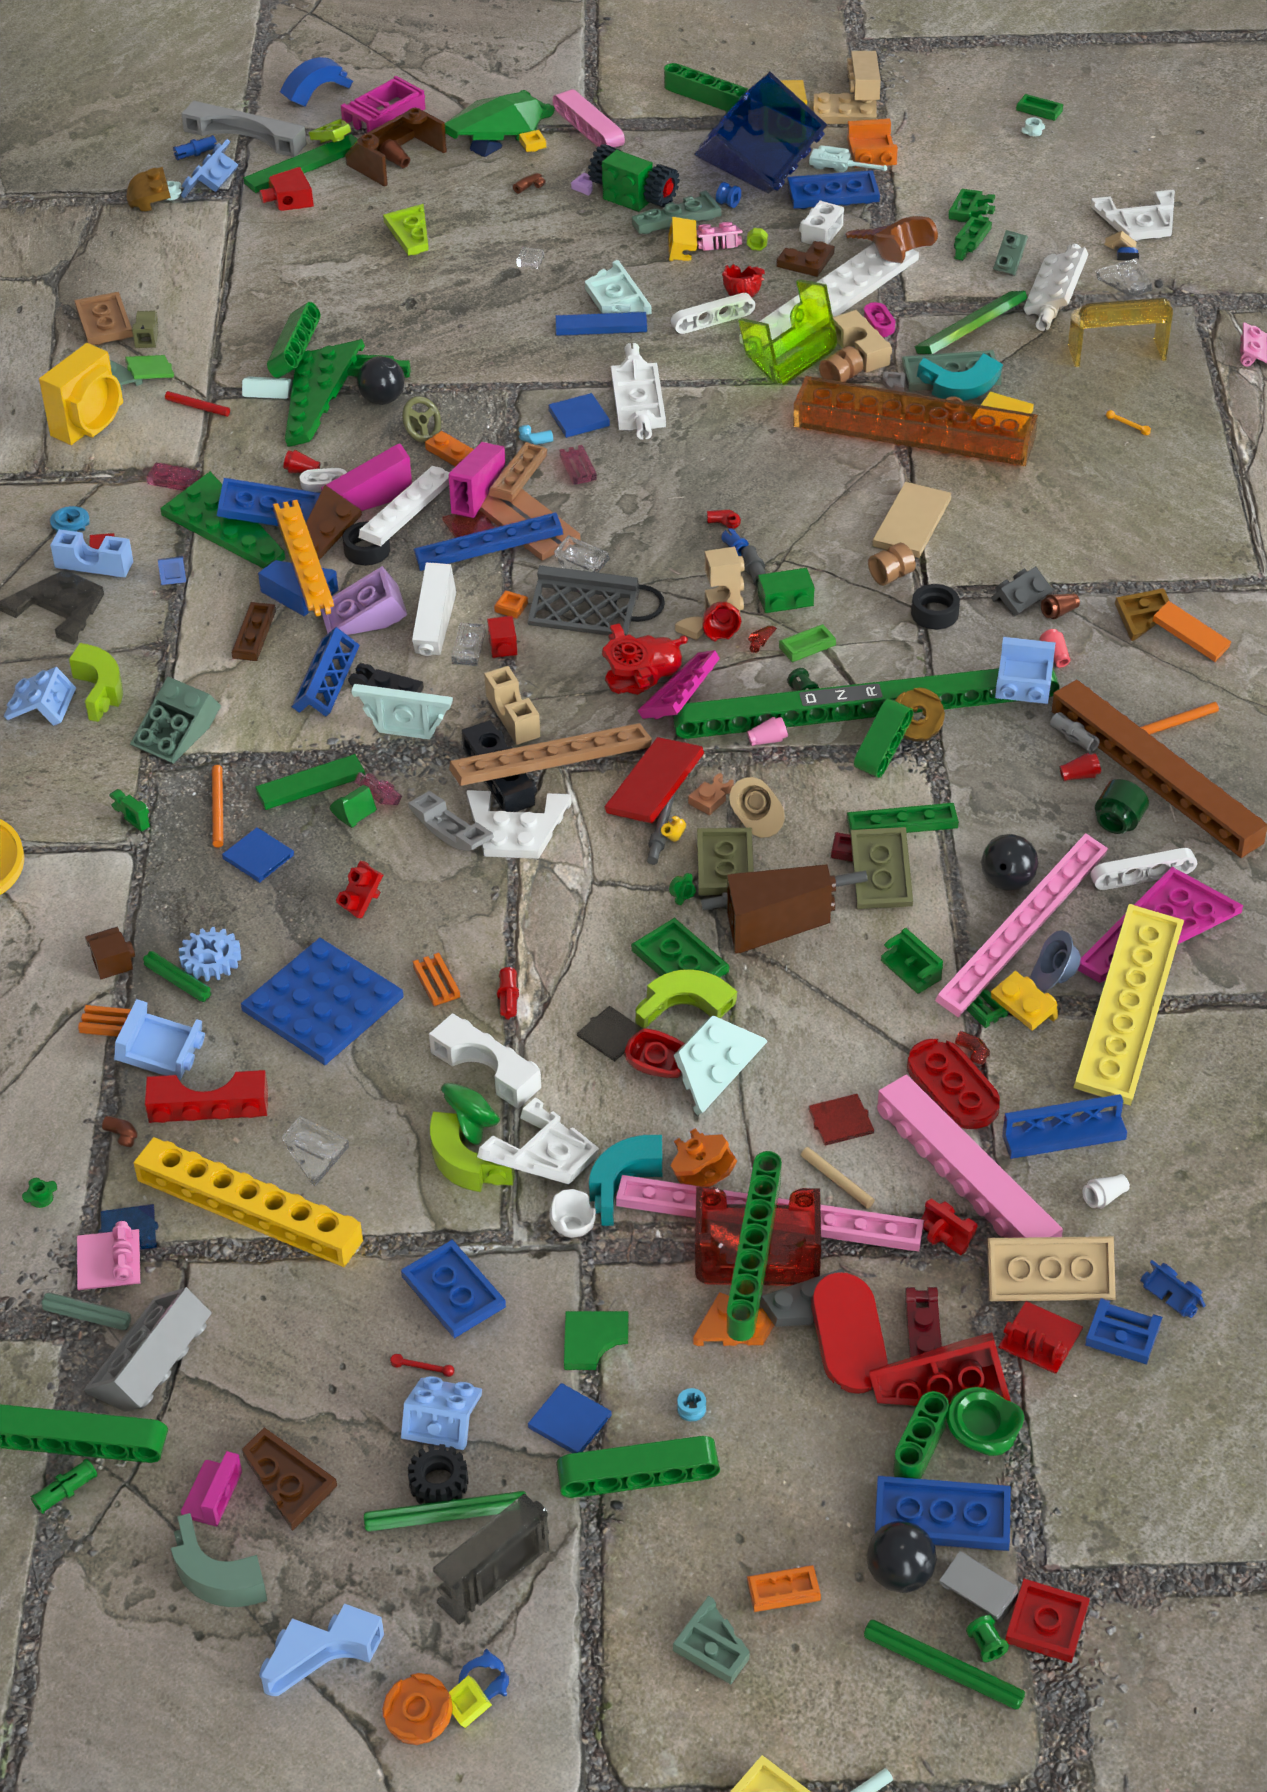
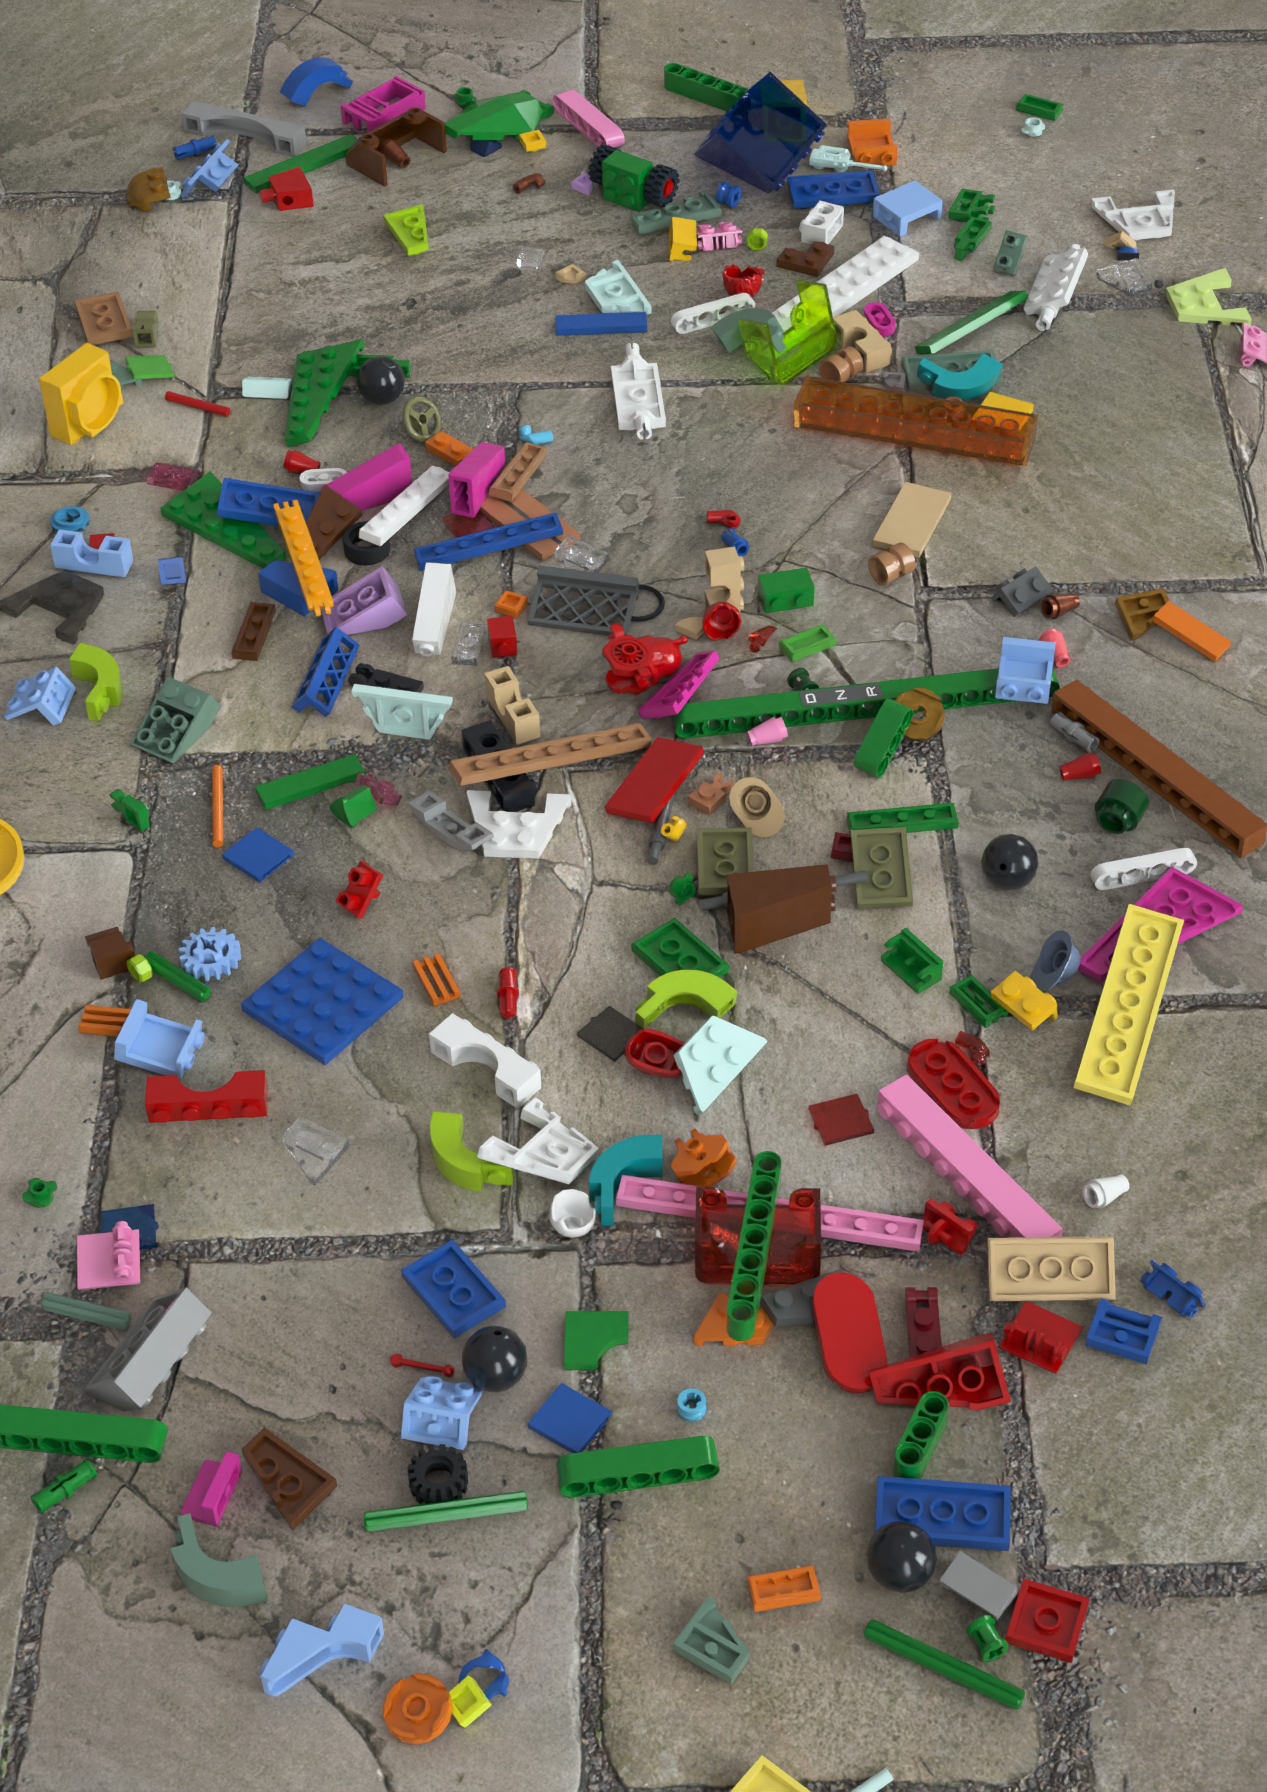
copper arm [102,1116,138,1148] -> none
yellow brick [133,1137,363,1268] -> none
green beam [267,302,321,379] -> none
lime wing [308,118,351,143] -> none
clear smoke door [433,1494,549,1625] -> none
green piece [441,1083,500,1145] -> none
blue tile [548,393,610,438] -> none
clear pink tile [560,445,597,485] -> none
dark grey pin [741,545,766,587] -> none
tan bar [801,1147,875,1209] -> none
tan plate [813,92,877,124] -> none
dark orange animal [845,216,938,264] -> none
tan brick [847,51,881,100] -> none
black tyre [911,584,960,630] -> none
bright pink plate [935,833,1108,1018] -> none
green piece [946,1387,1024,1456] -> none
blue fence [1002,1094,1127,1159] -> none
clear yellow windscreen [1068,298,1173,367] -> none
light orange hinge [1106,410,1151,435] -> none
orange bar [1140,702,1219,735] -> none
none -> lime tile [126,954,152,983]
none -> green plate [453,87,477,106]
none -> black piece [462,1326,527,1392]
none -> tan tile [555,264,587,284]
none -> sand green arch [711,308,786,353]
none -> light blue panel [873,181,942,237]
none -> yellowish green wing [1166,268,1252,327]

